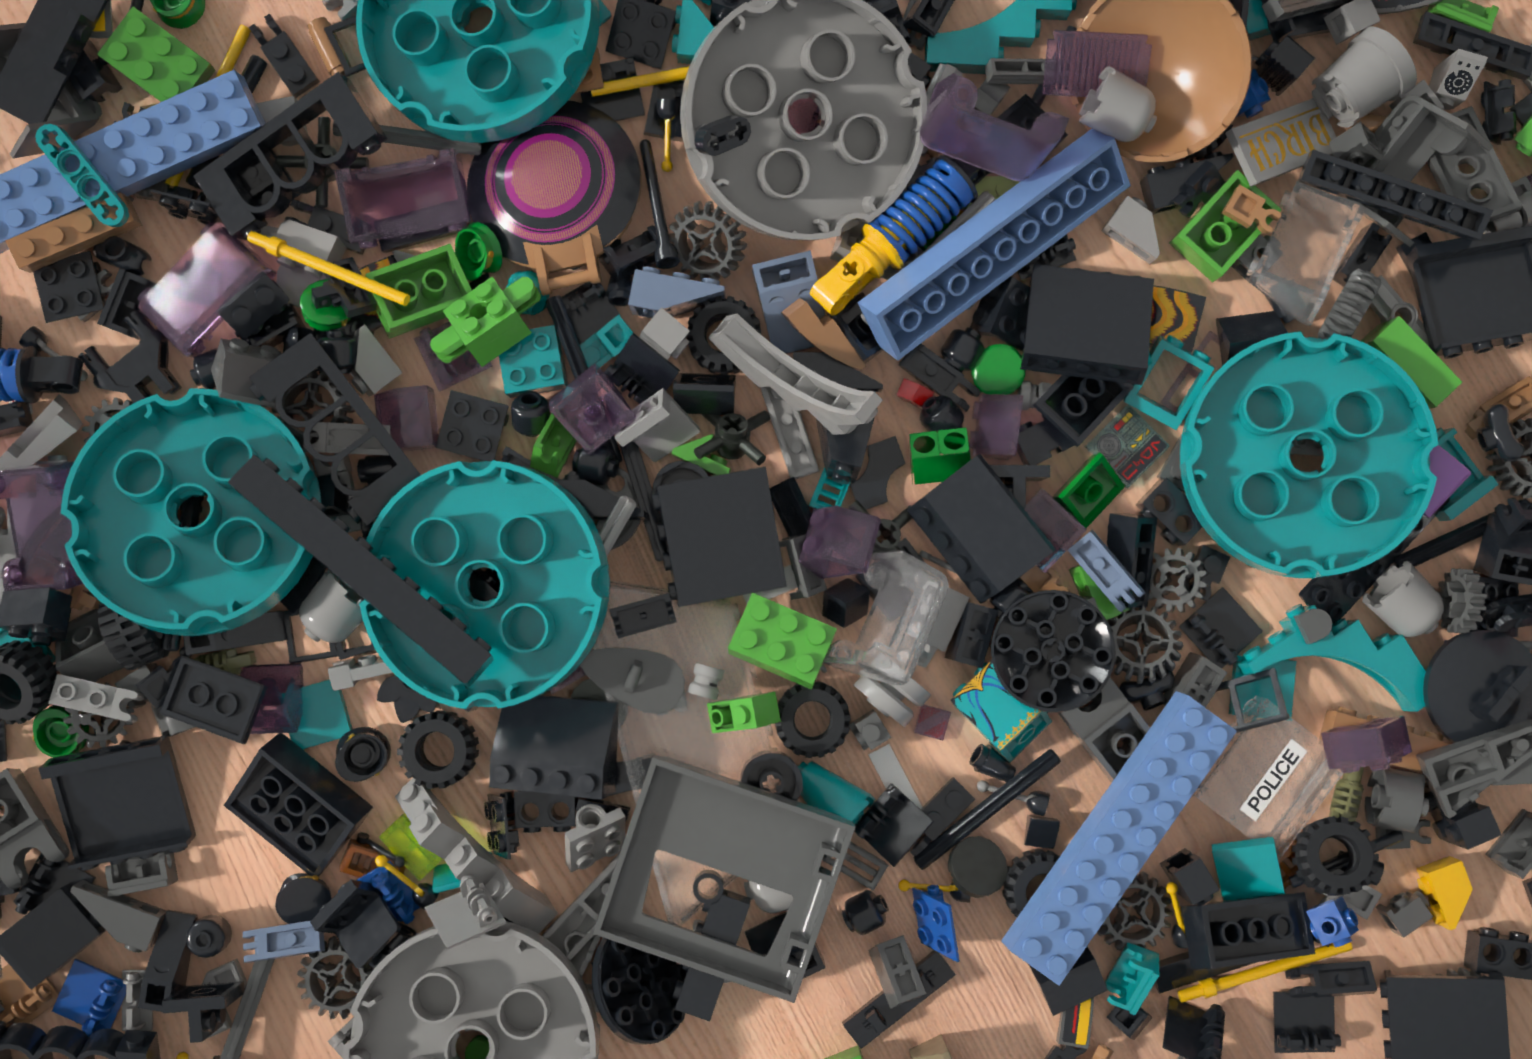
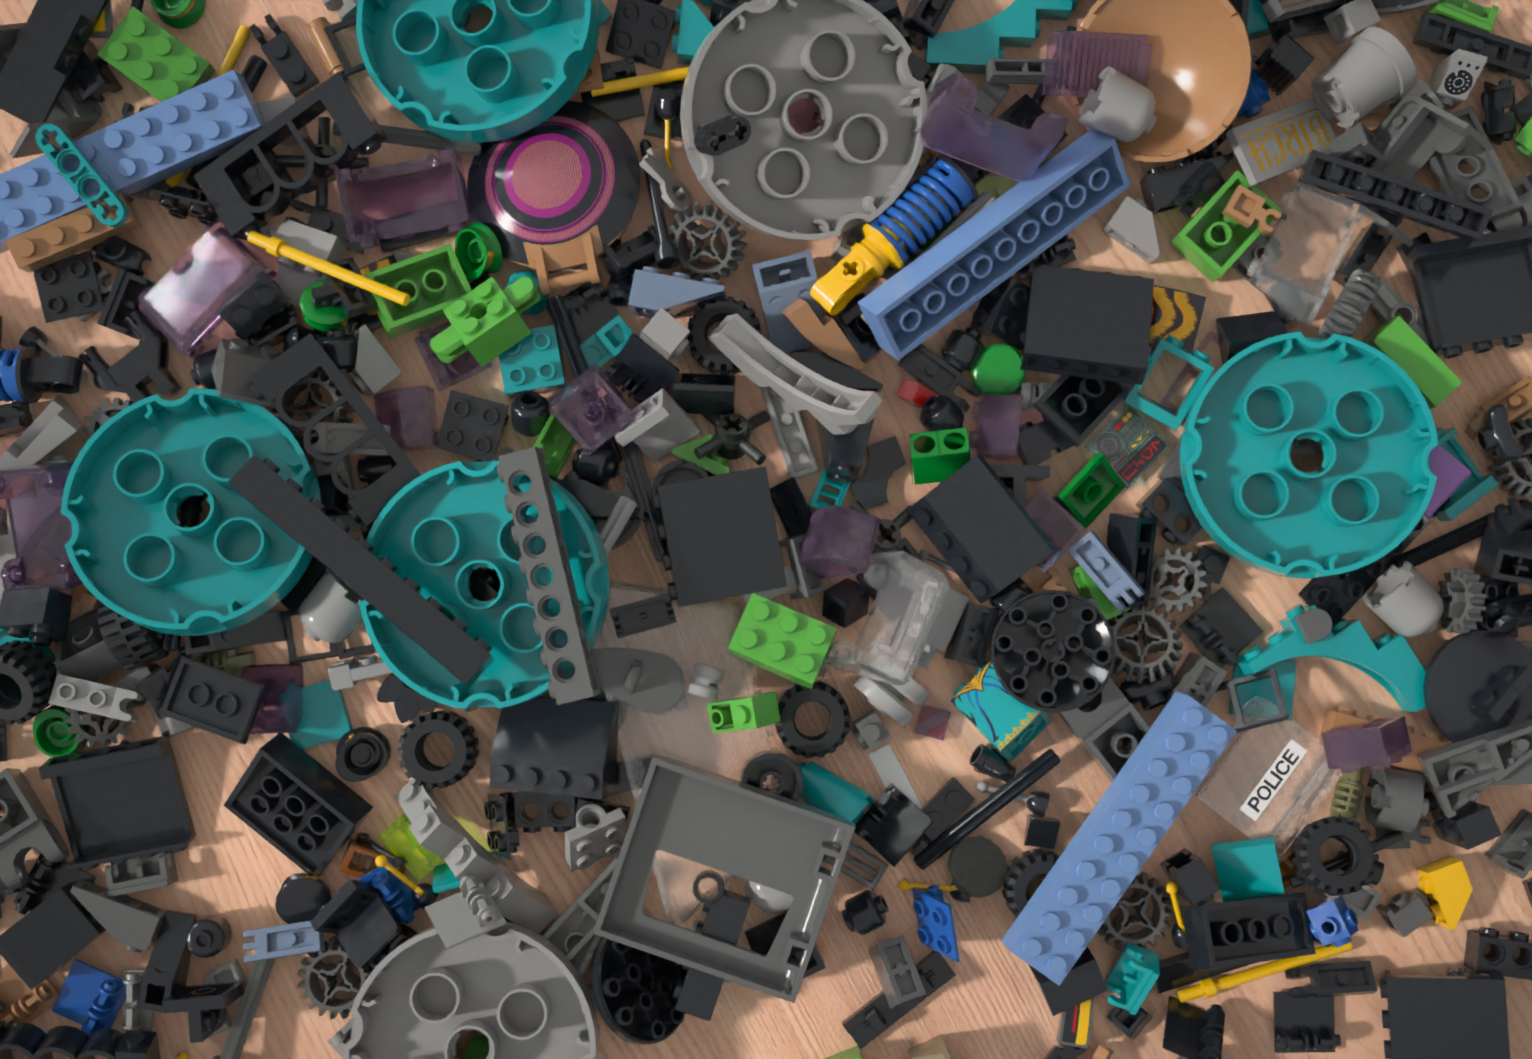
none -> dark grey brick [497,447,600,705]
none -> light grey piece [639,147,692,213]

